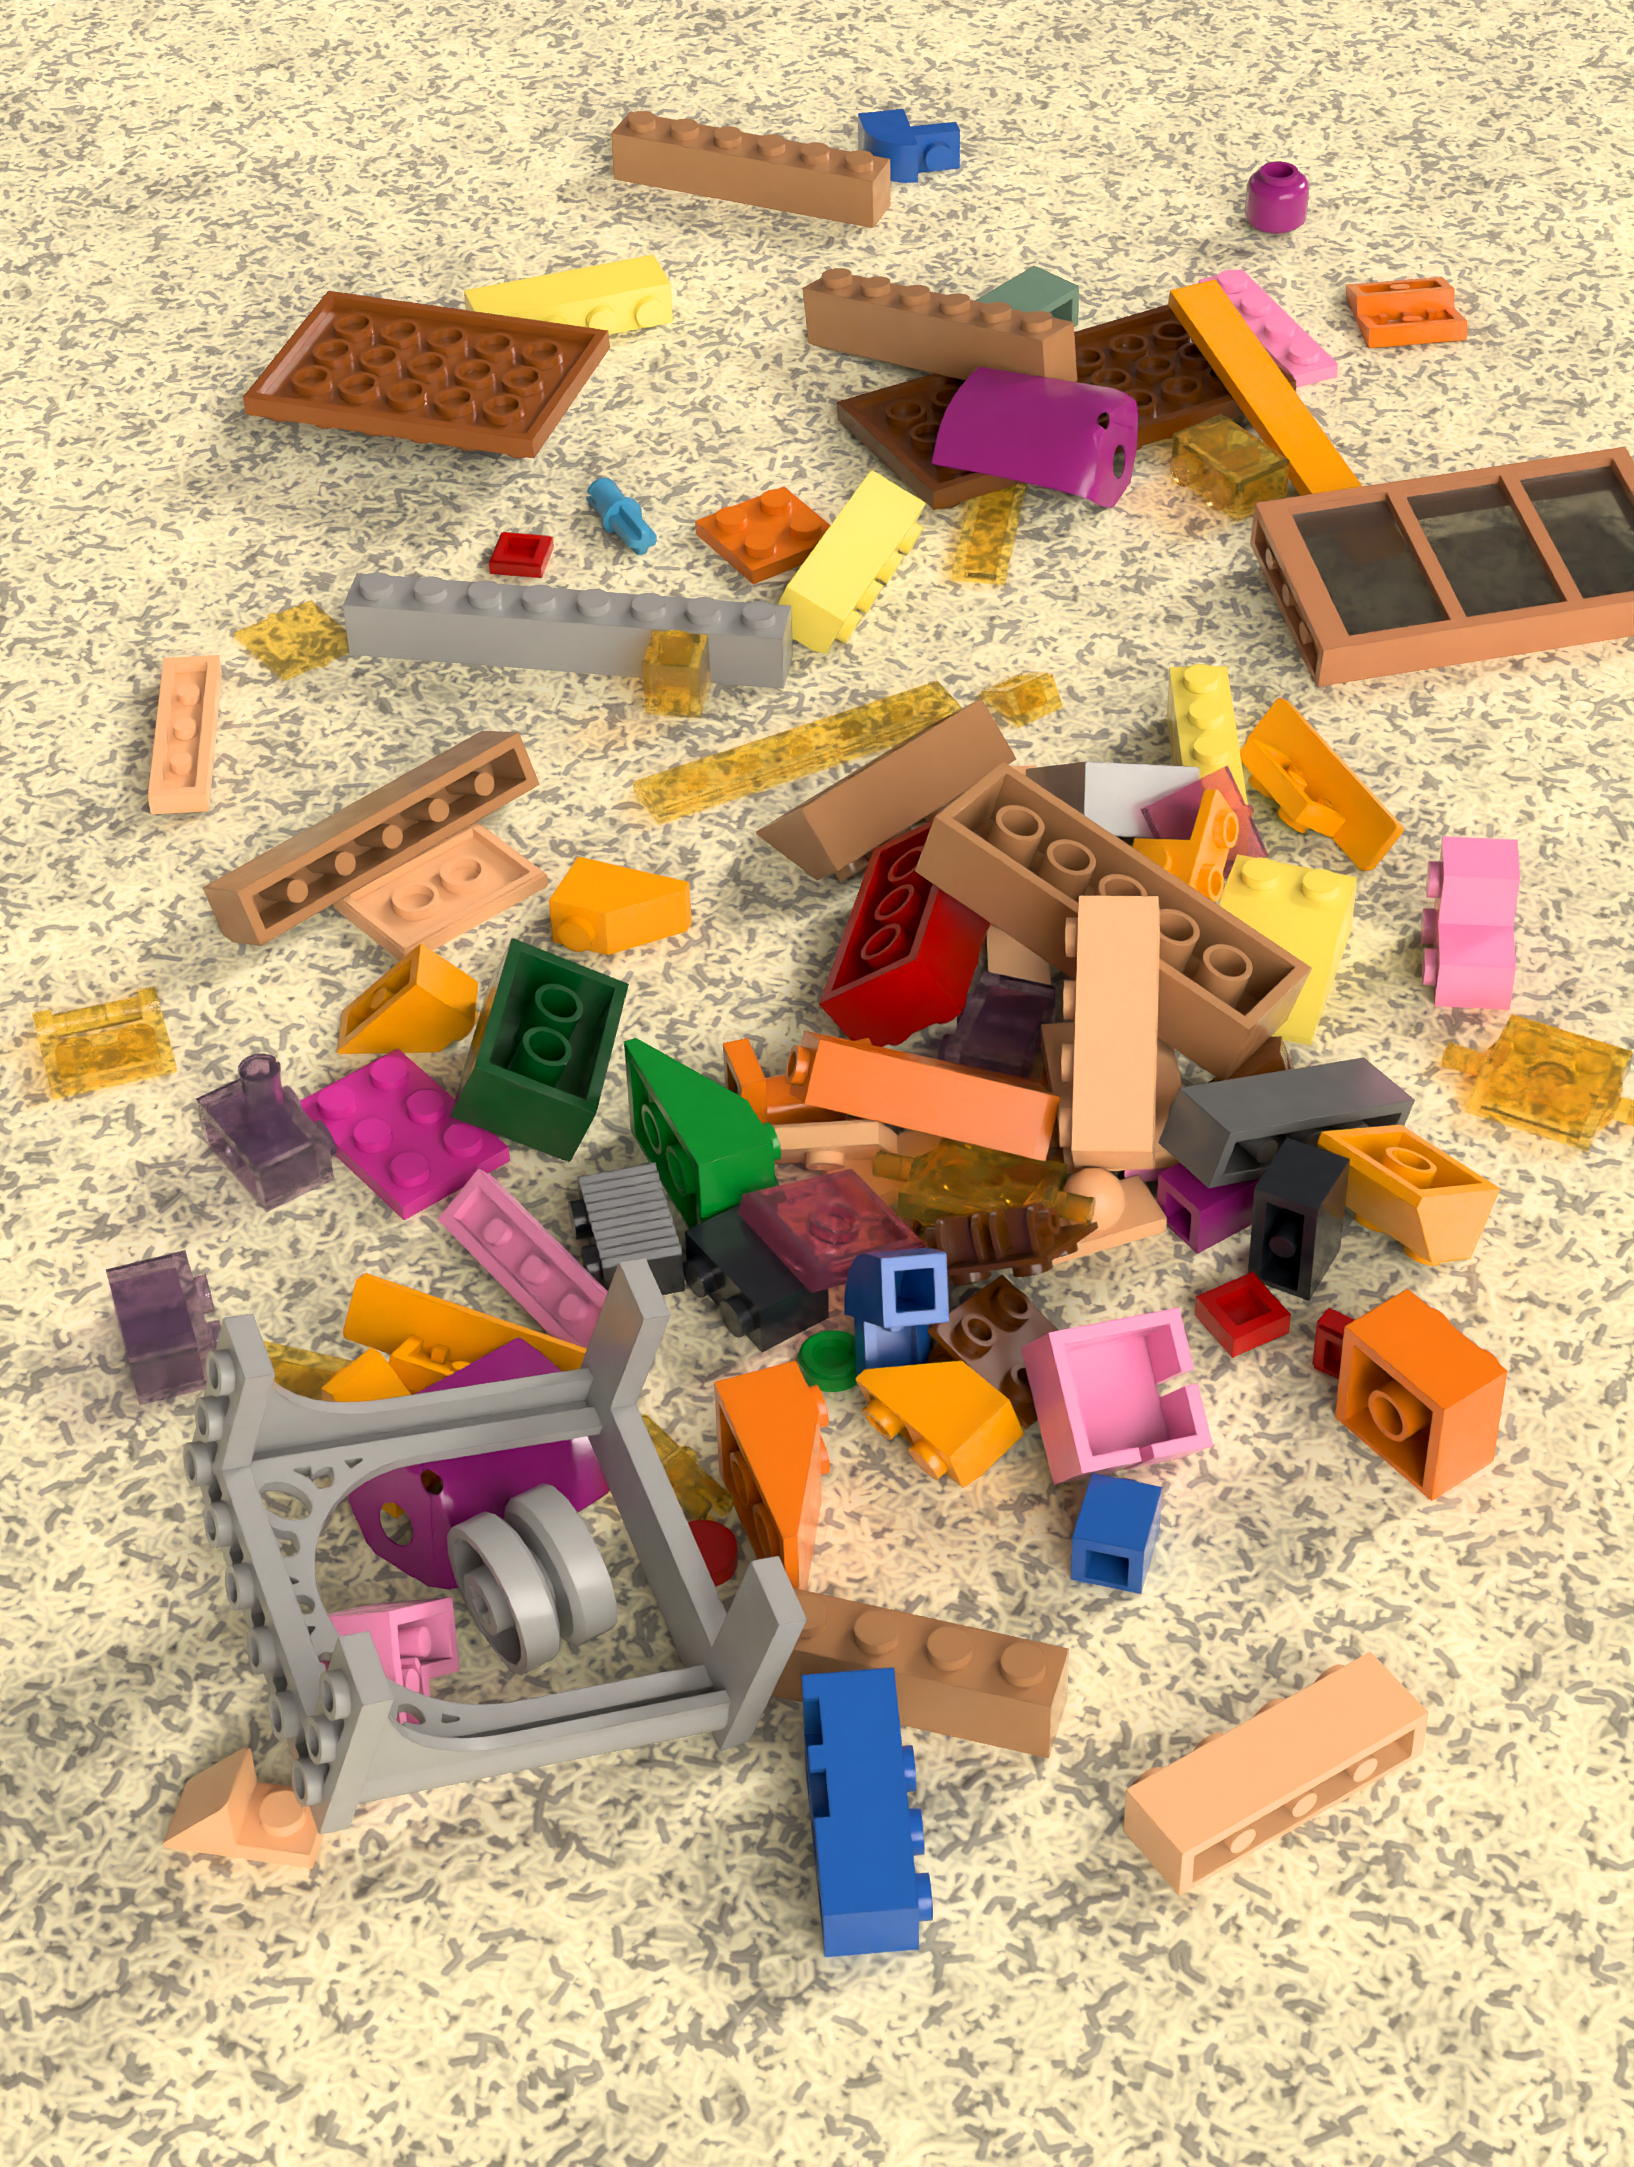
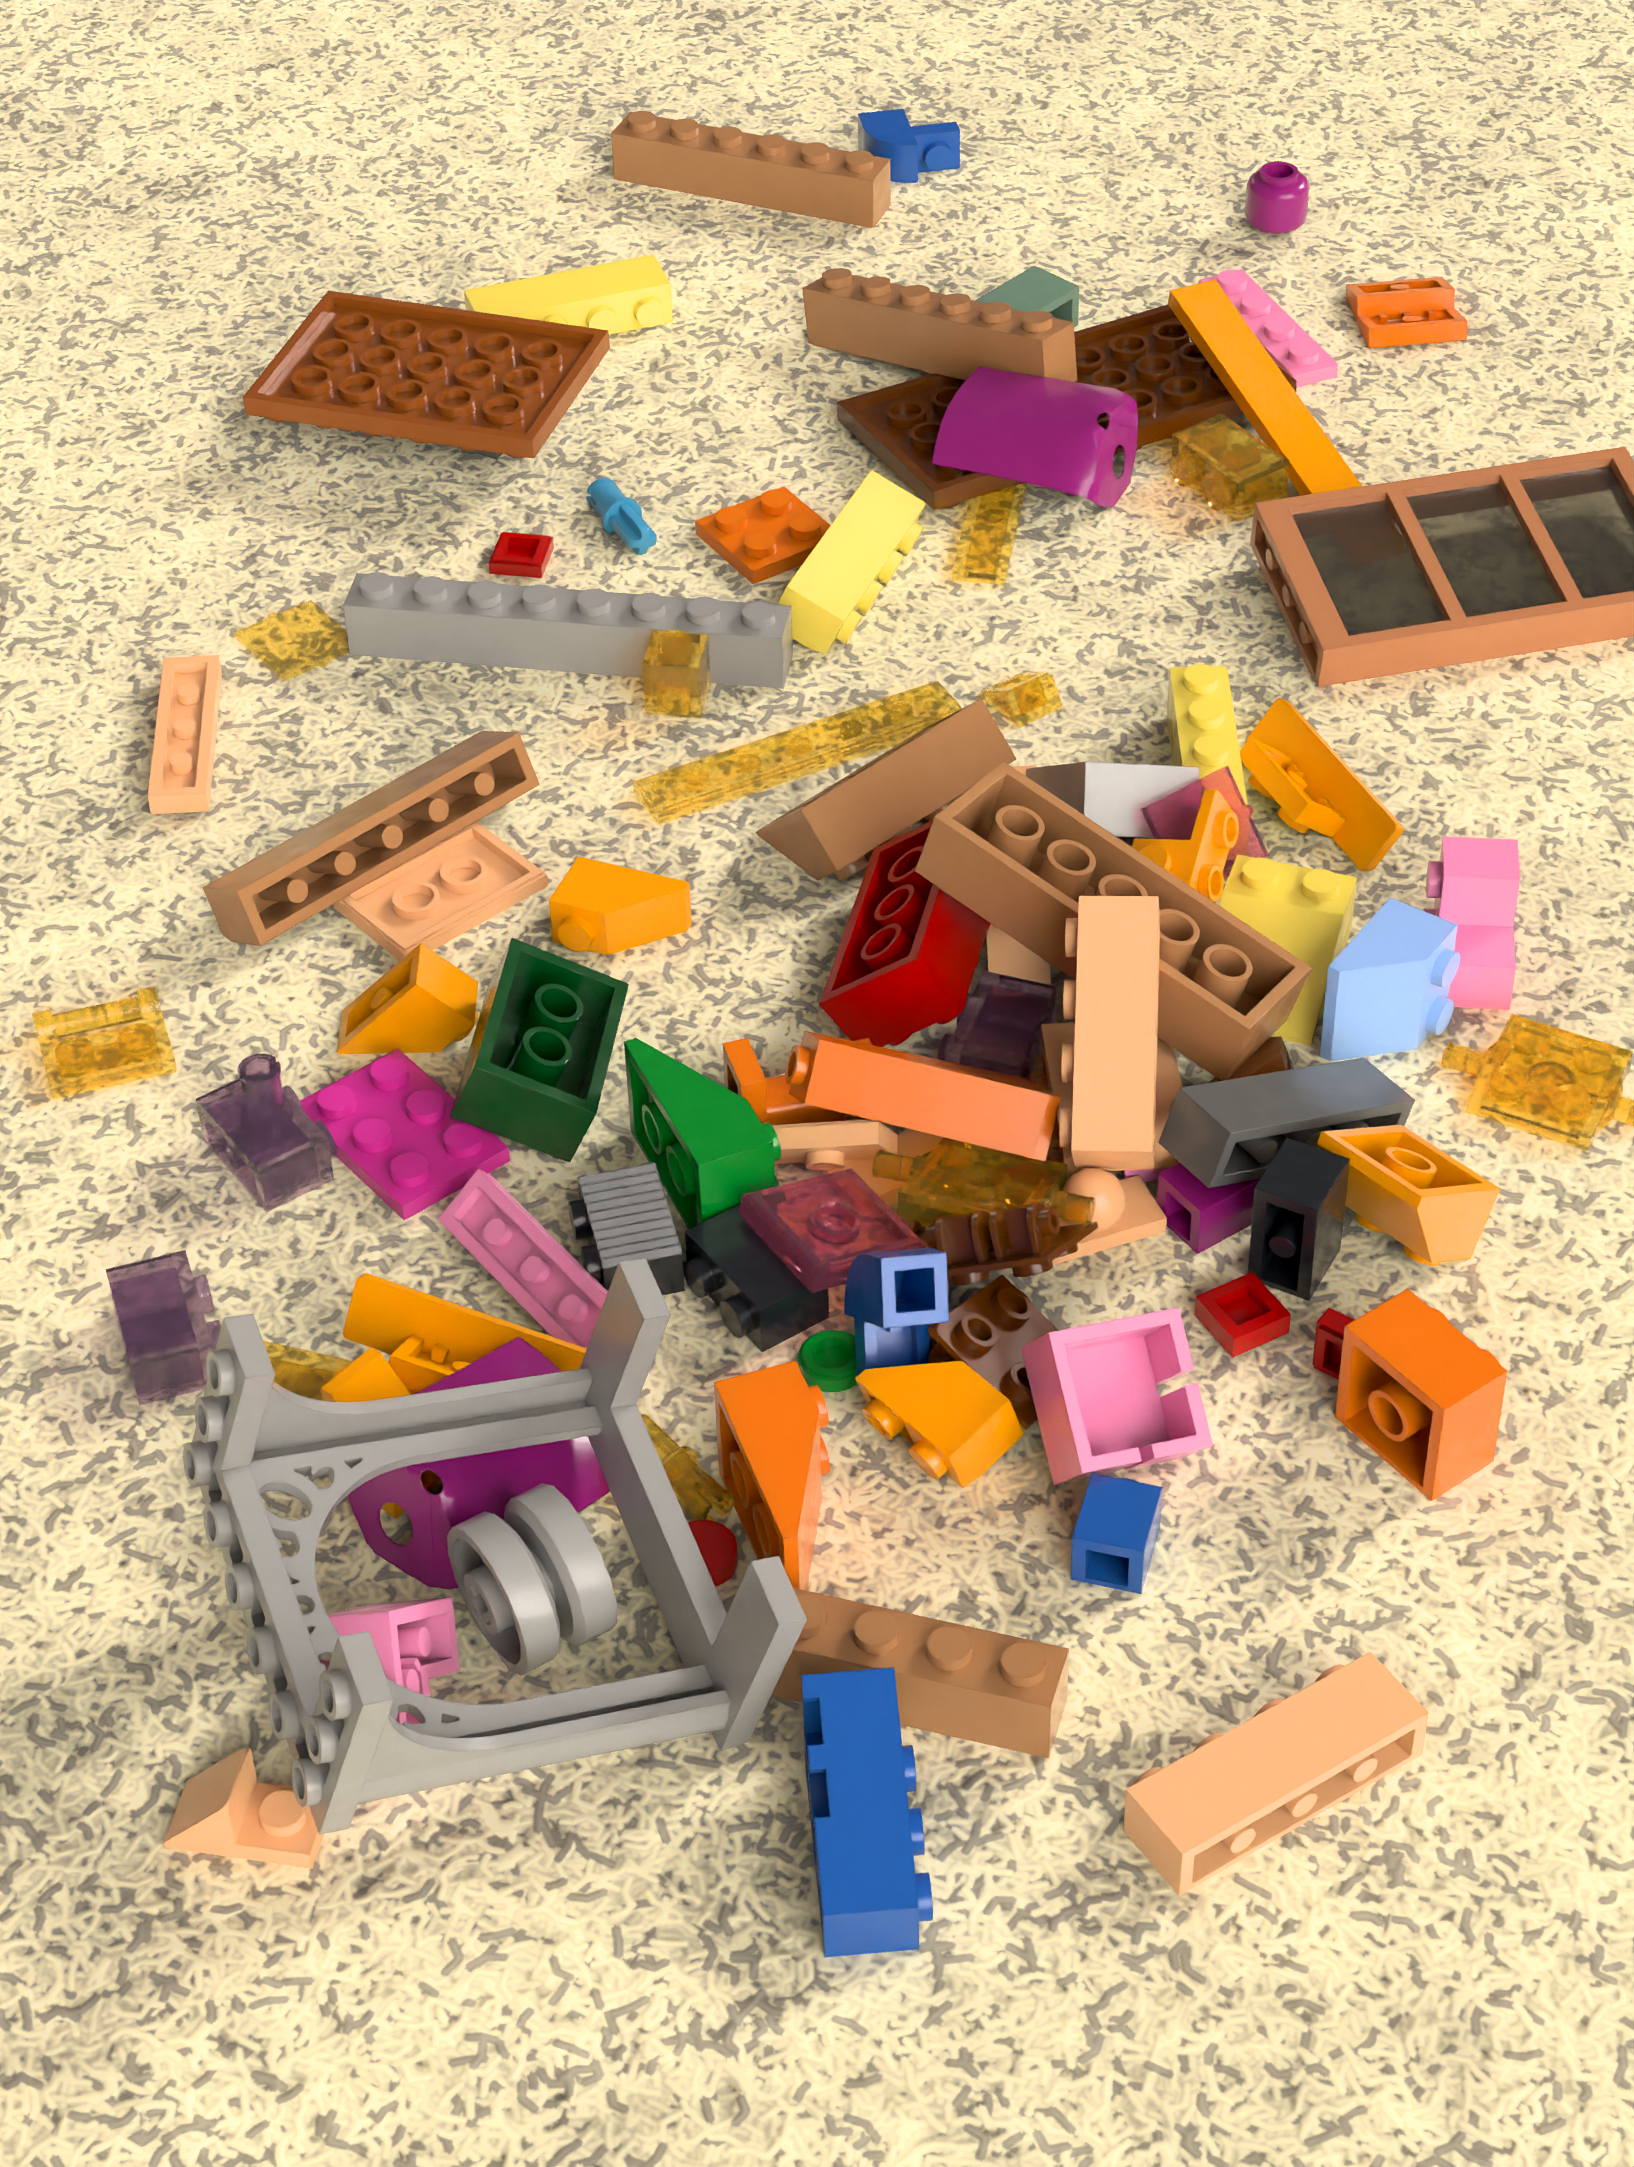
none -> light blue slope [1319,898,1460,1061]

